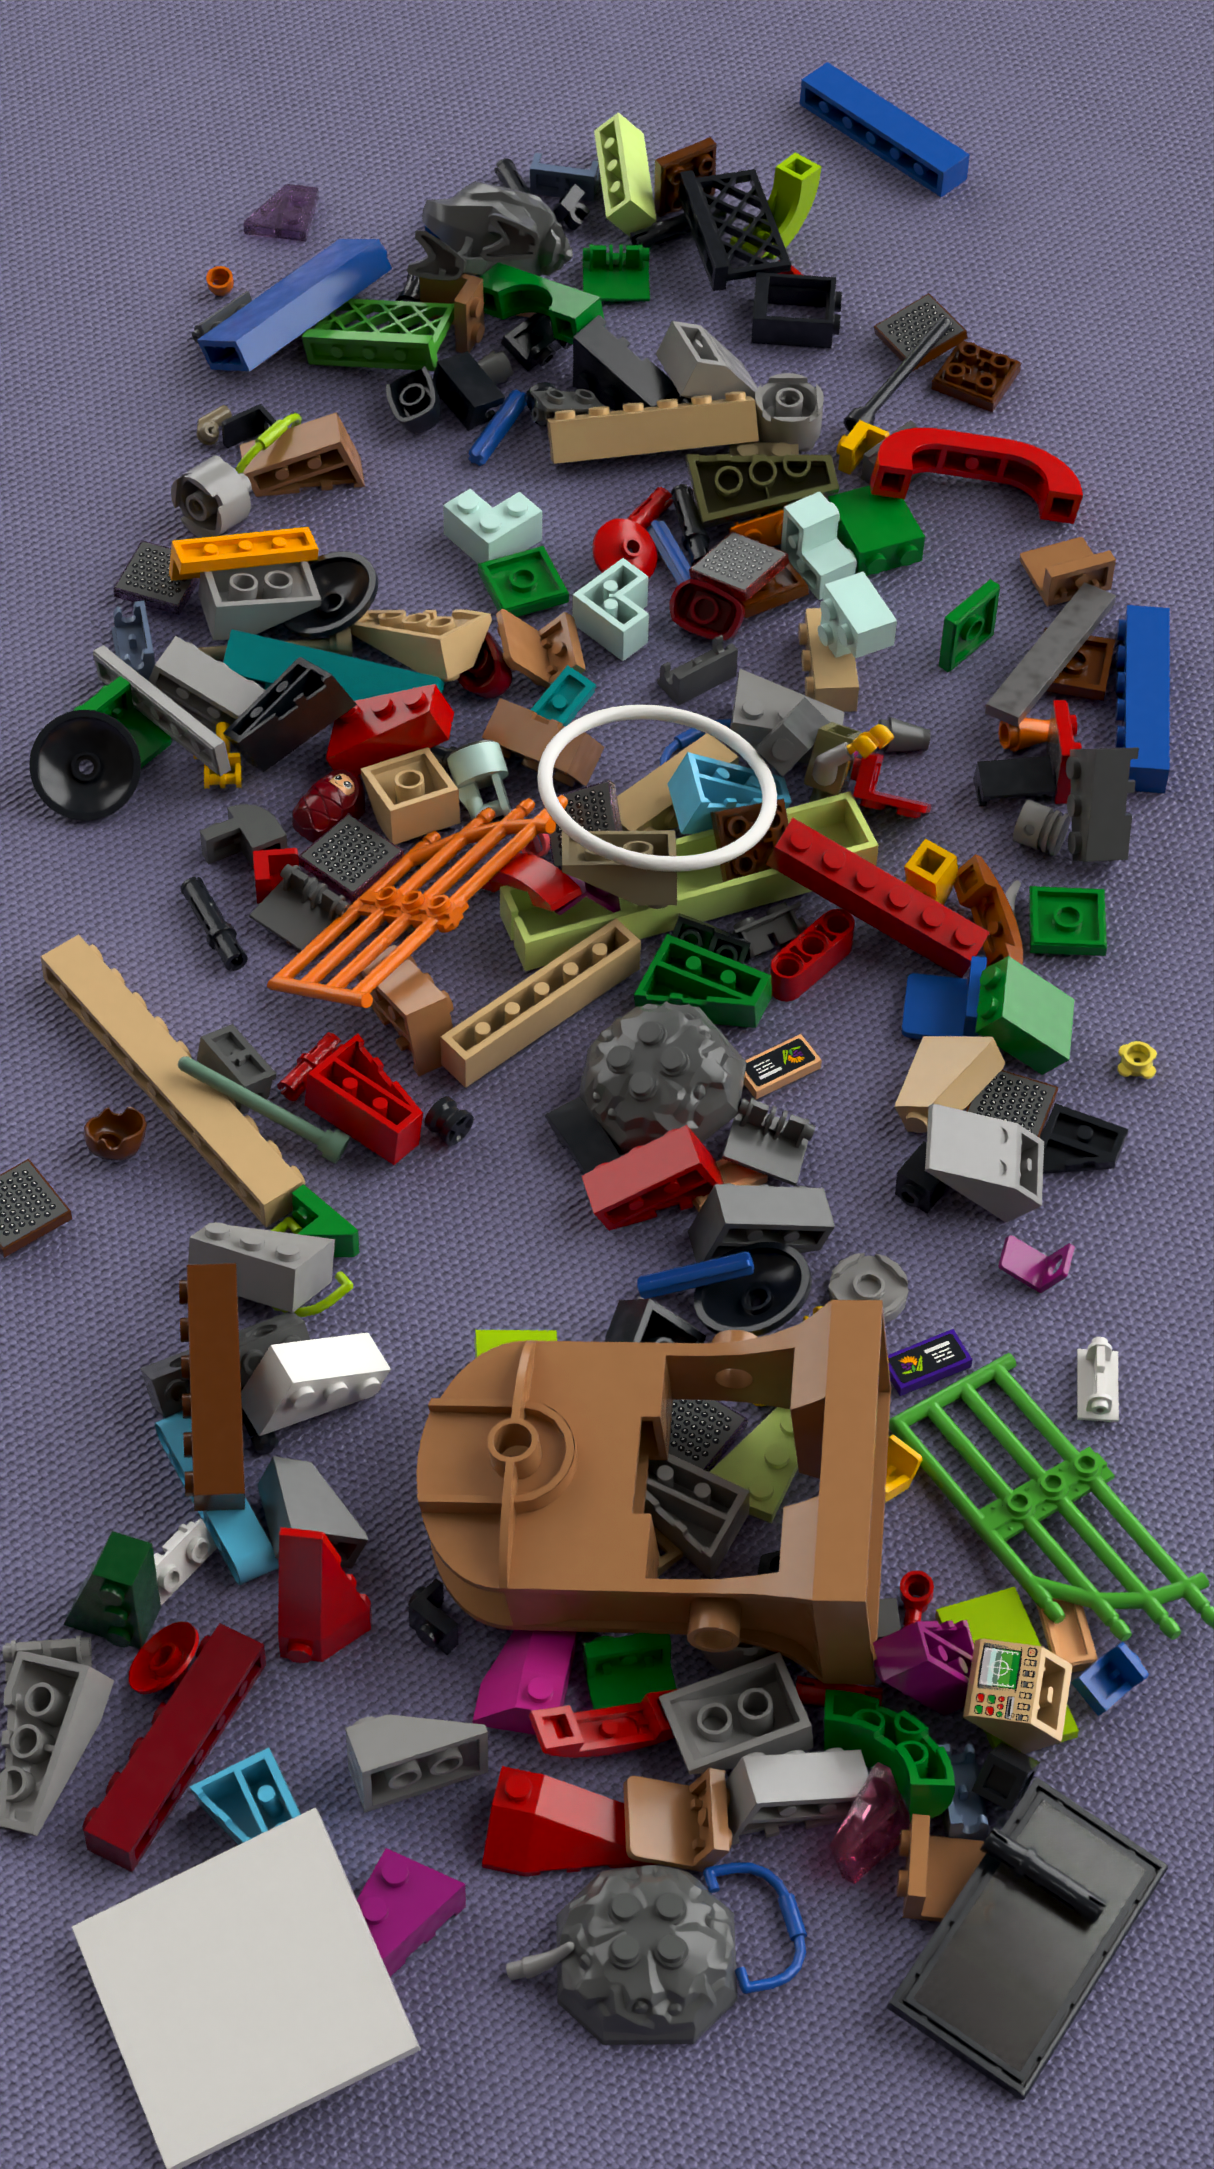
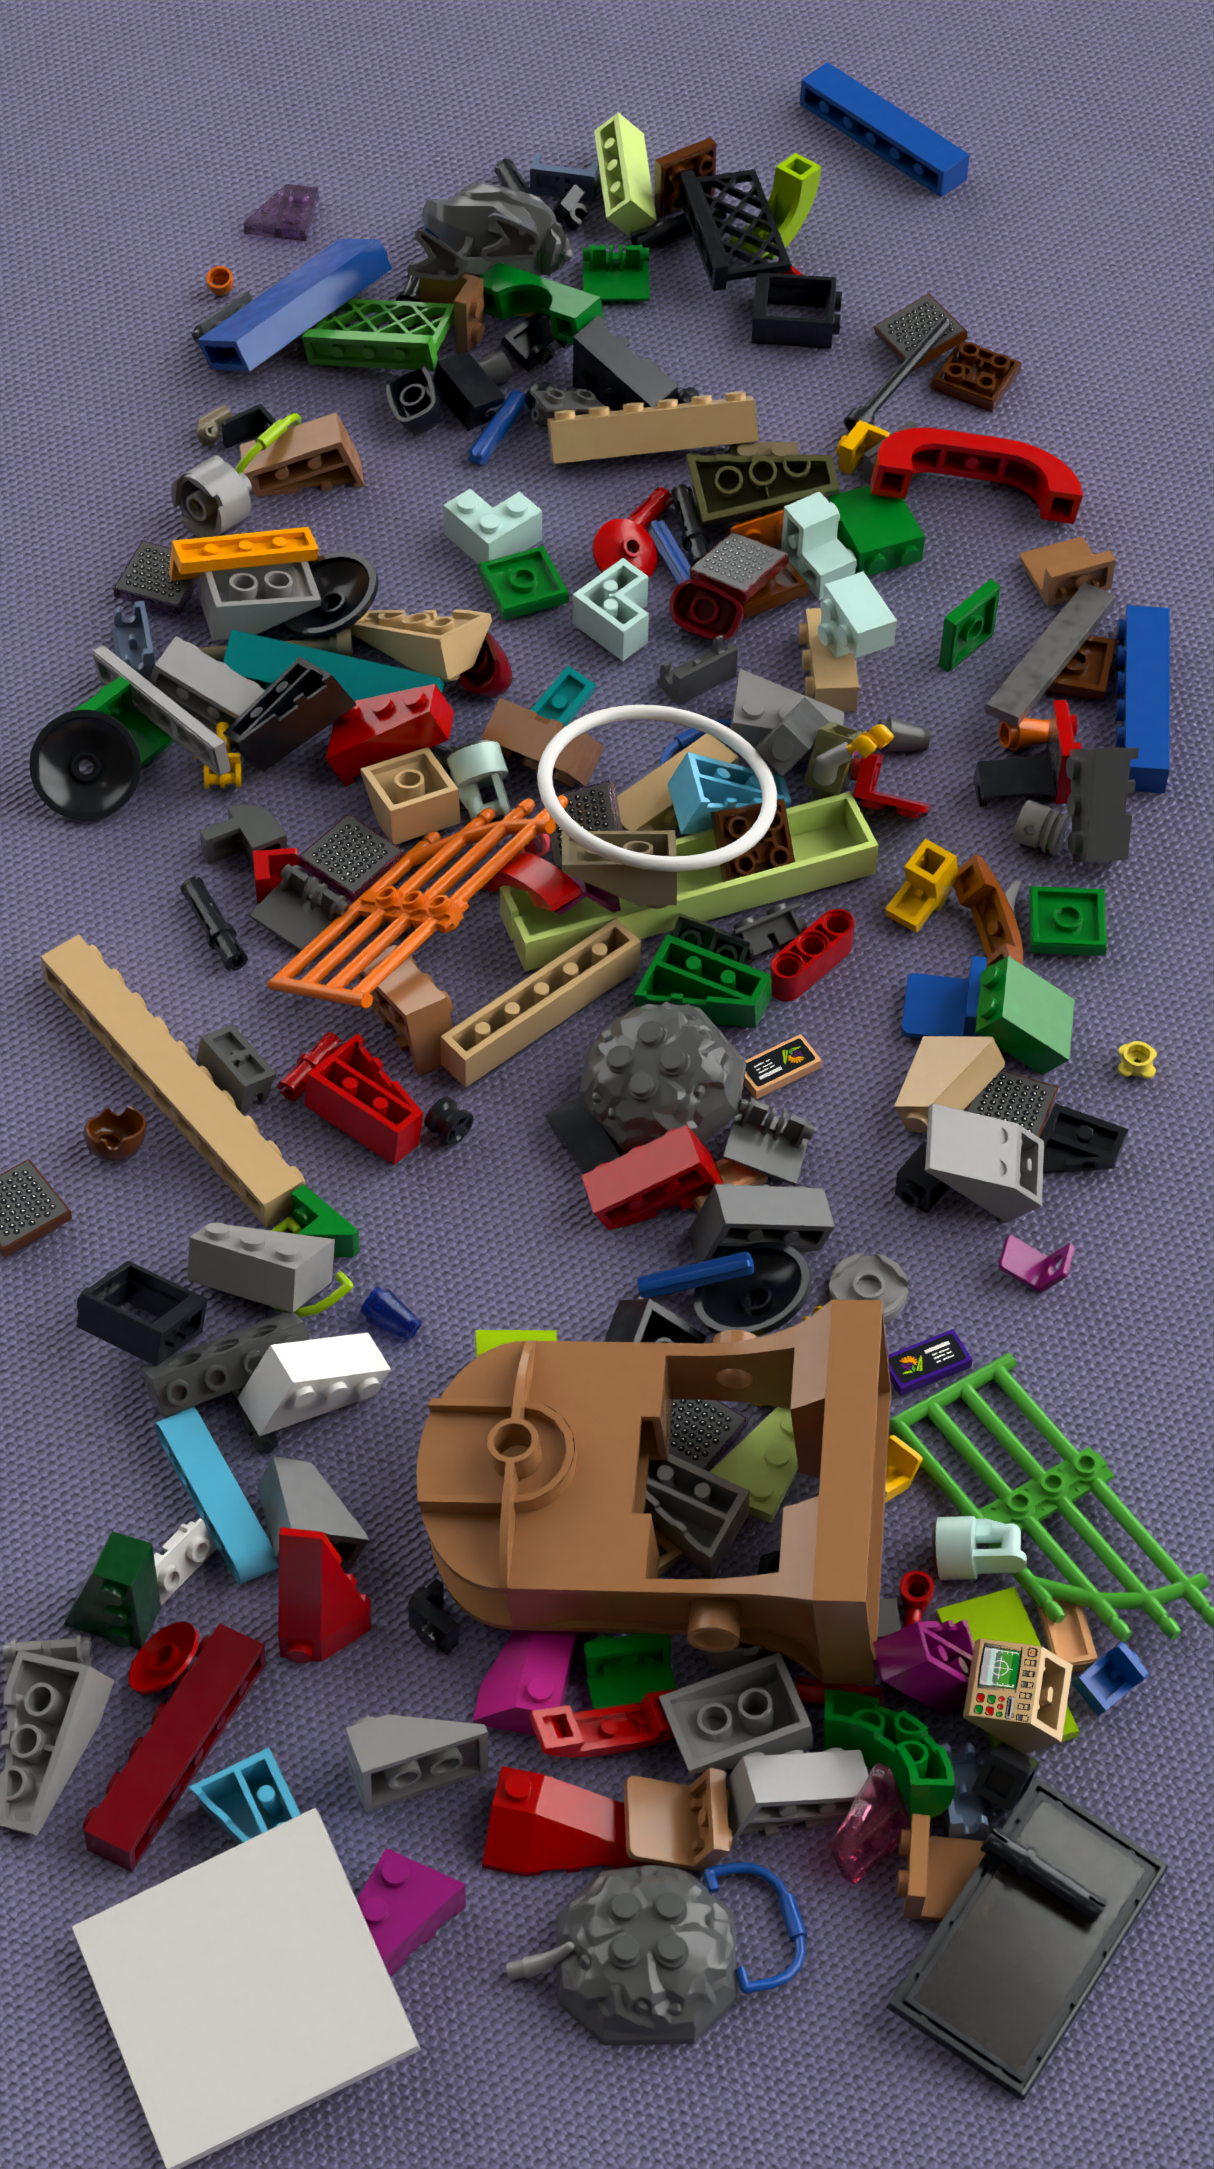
sand green piece [178,1056,351,1164] -> none
reddish brown brick [179,1263,245,1511] -> none
dark red piece [292,769,365,843] -> none
medium nougat bracket [496,609,586,689] -> none
light grey slope [656,321,758,400] -> none
light grey brick [755,373,824,451] -> none
red brick [766,818,990,978] -> none
white hinge [1077,1337,1119,1422] -> none
none -> black window [76,1261,208,1367]
none -> clear blue cone [360,1286,422,1341]
none -> light aqua piece [932,1516,1027,1580]

